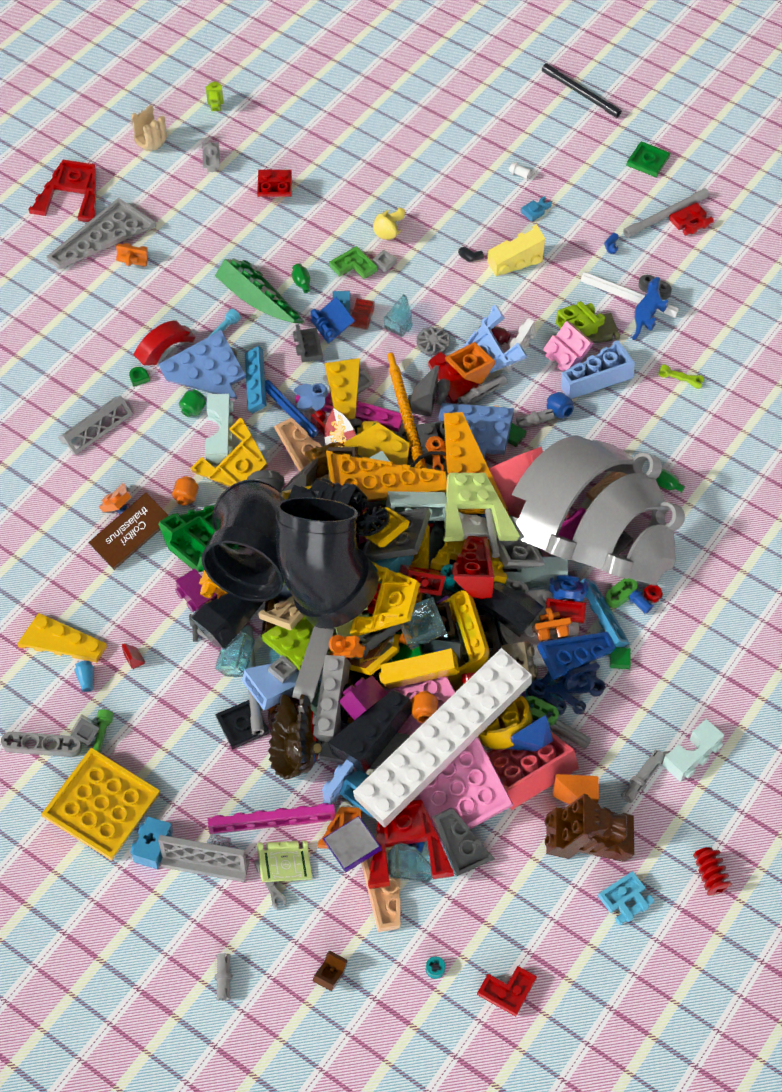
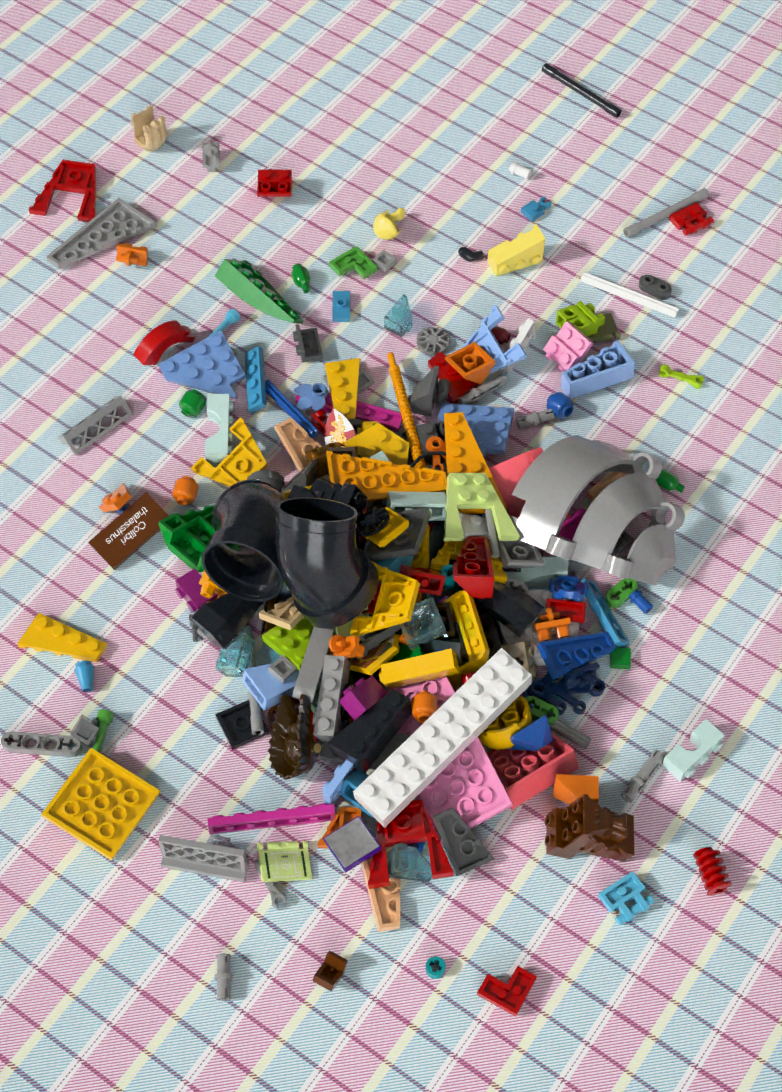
red slope [122,643,145,669] -> none
green tile [129,367,150,387] -> none
dark azure brick [130,816,173,870] -> none
lime hips [206,82,224,111] -> none
blue hinge [310,297,355,344] -> none
clear red axle [350,298,375,330] -> none
green tile [508,423,527,447] -> none
blue arm [604,233,619,254] -> none
green tile [626,141,671,178] -> none
blue animal [632,277,668,340] -> none
red plate [644,585,663,603] -> none

